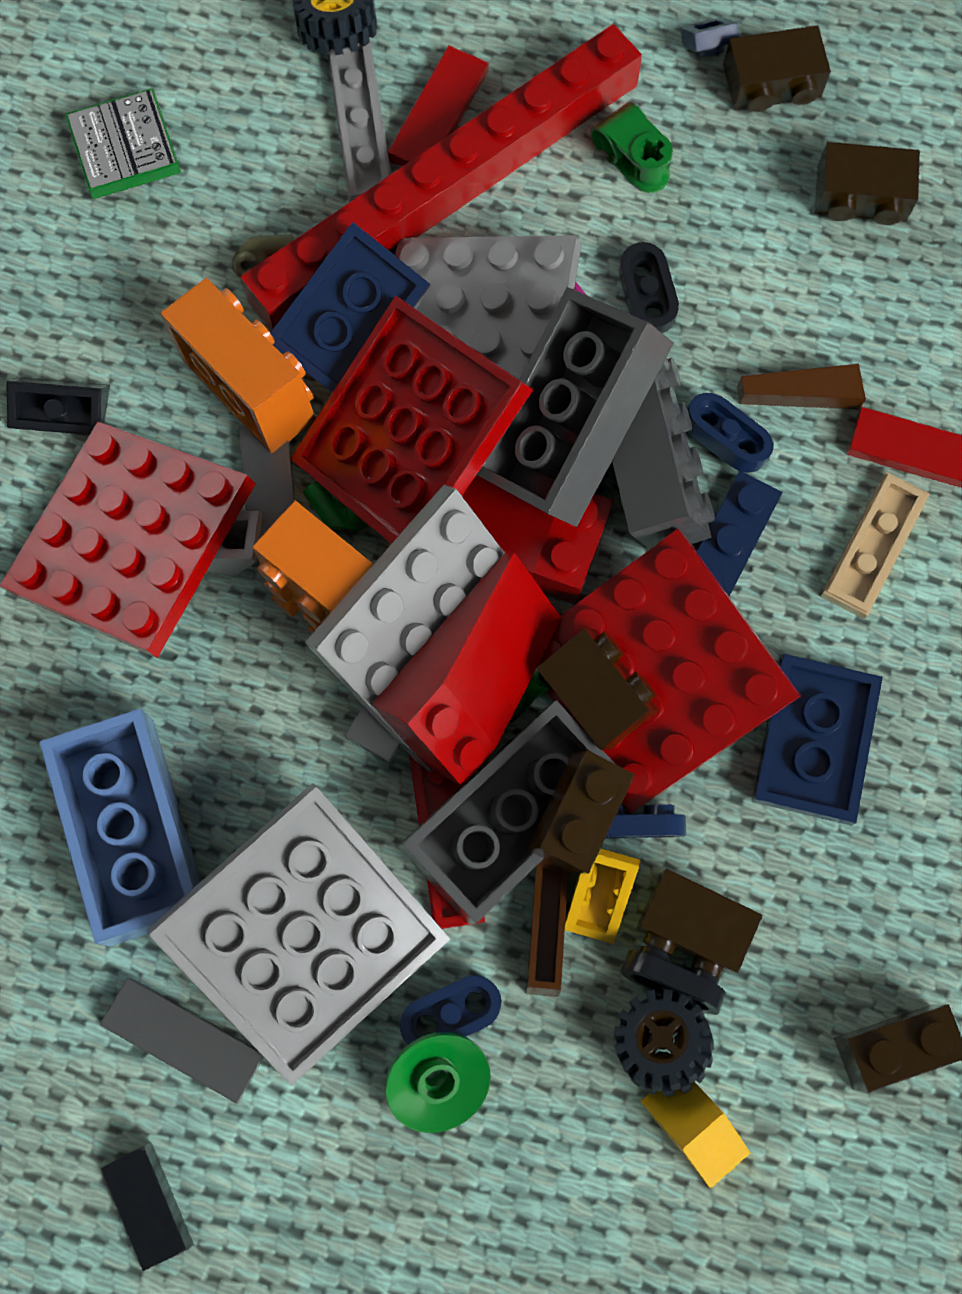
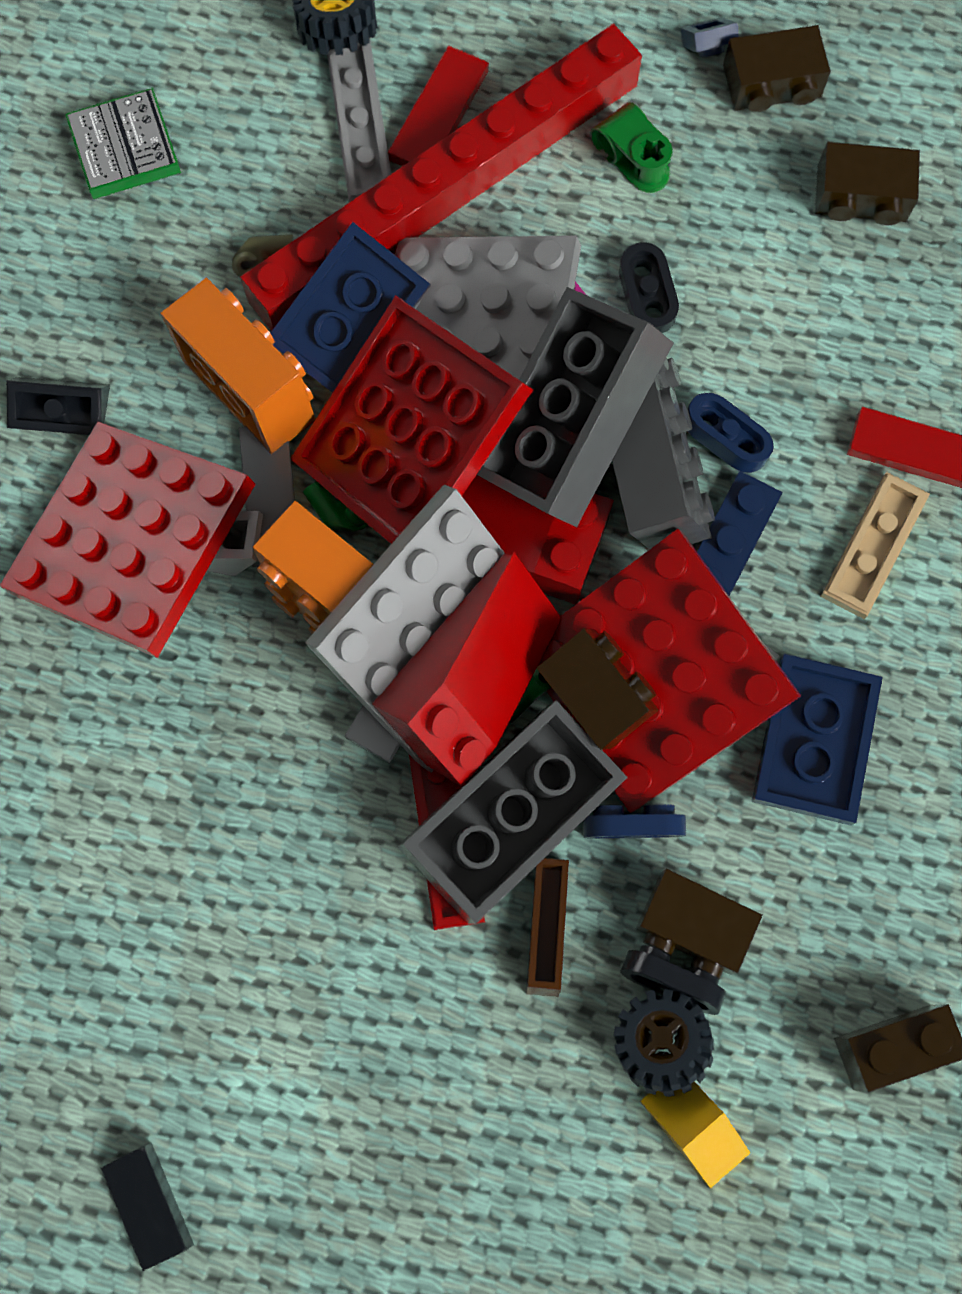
medium blue brick [40,708,201,947] -> none
dark grey tile [100,977,264,1104] -> none
light grey plate [147,783,450,1086] -> none
green dish [385,1032,491,1133] -> none
dark blue plate [400,975,502,1045] -> none
dark brown brick [527,750,635,874] -> none
yellow slope [565,849,640,944] -> none
reddish brown piece [737,363,866,410] -> none

